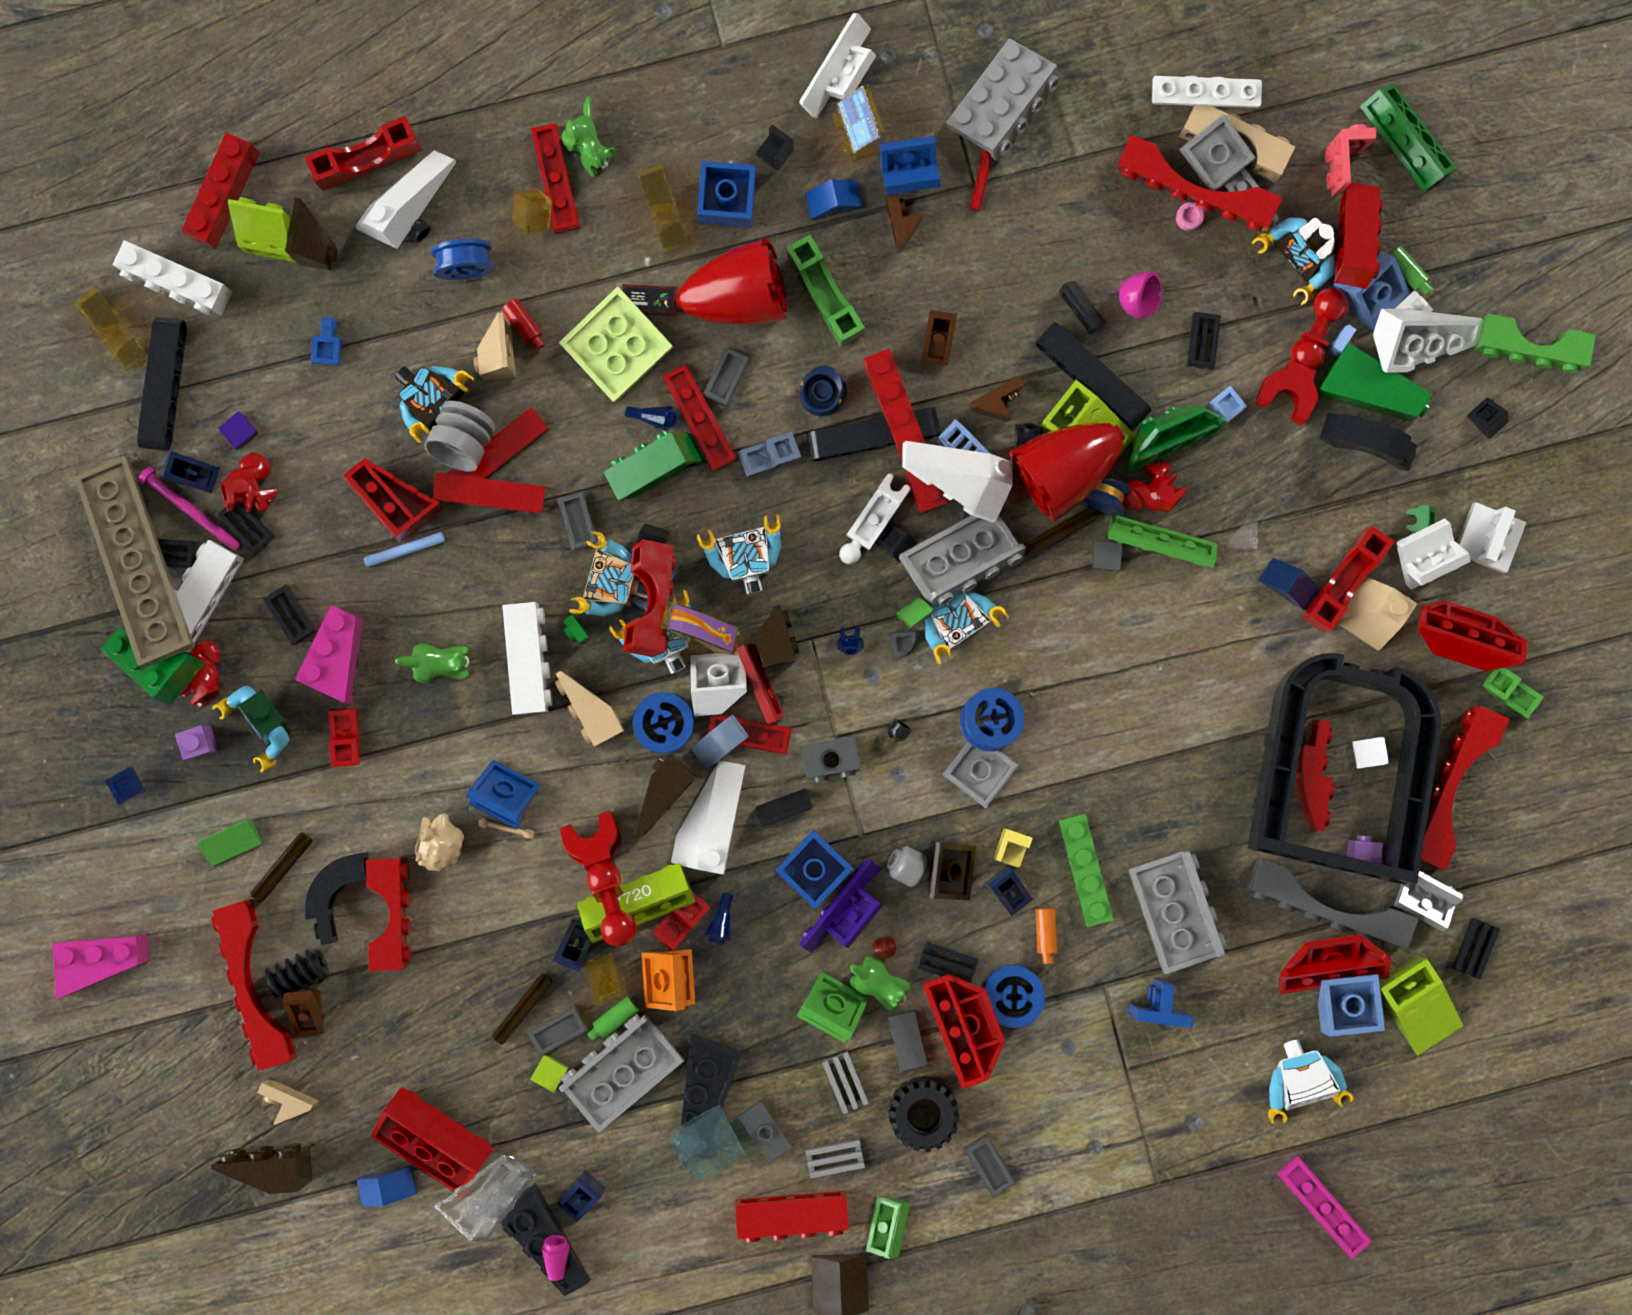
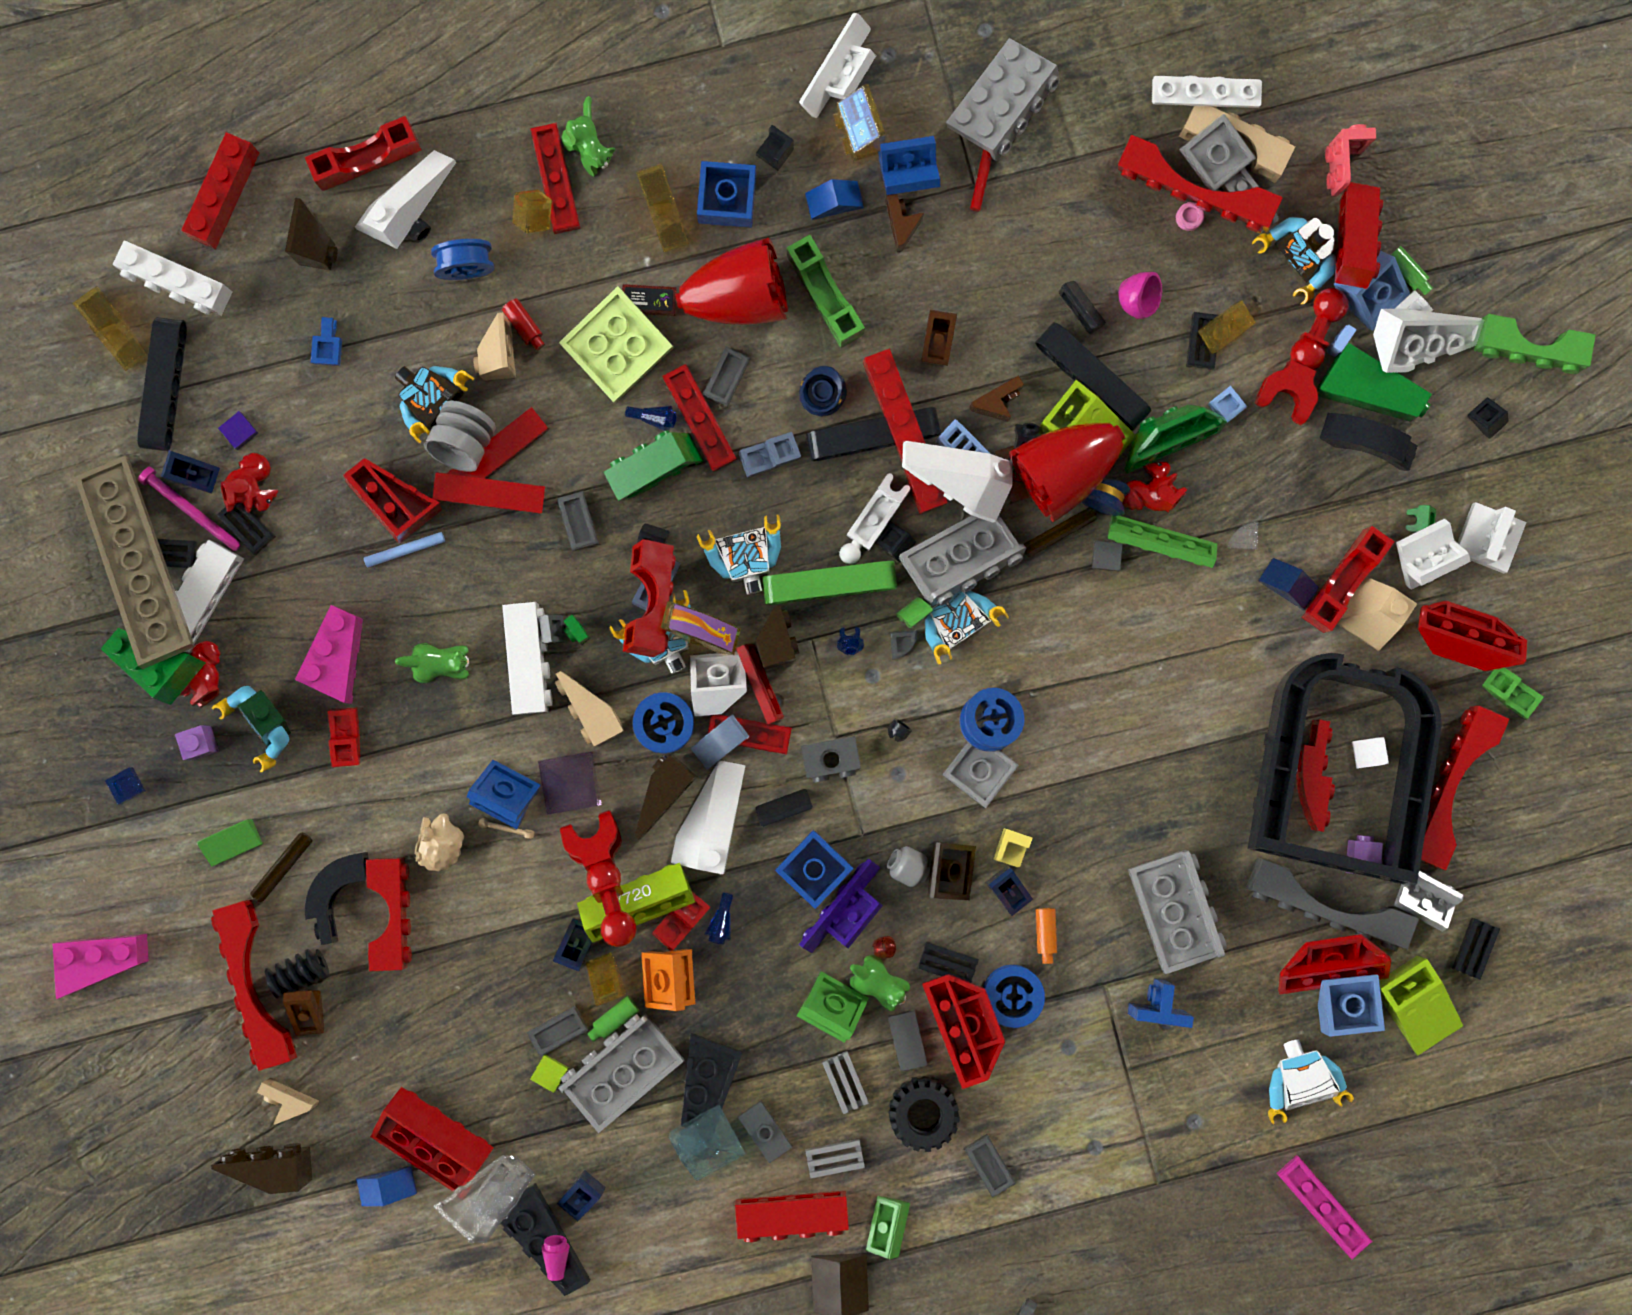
lime slope [228,197,296,263] -> none
black tile [263,584,317,645] -> none
dark brown axle [492,973,553,1045] -> none
torso [570,531,648,617] -> none
bright green plate [1058,814,1114,927] -> none
green fence [1360,83,1457,192] -> none
none -> clear purple slope [538,751,601,815]
none -> dark grey tile [539,615,566,643]
none -> bright green beam [762,561,898,605]
none -> clear yellow plate [1198,300,1256,354]

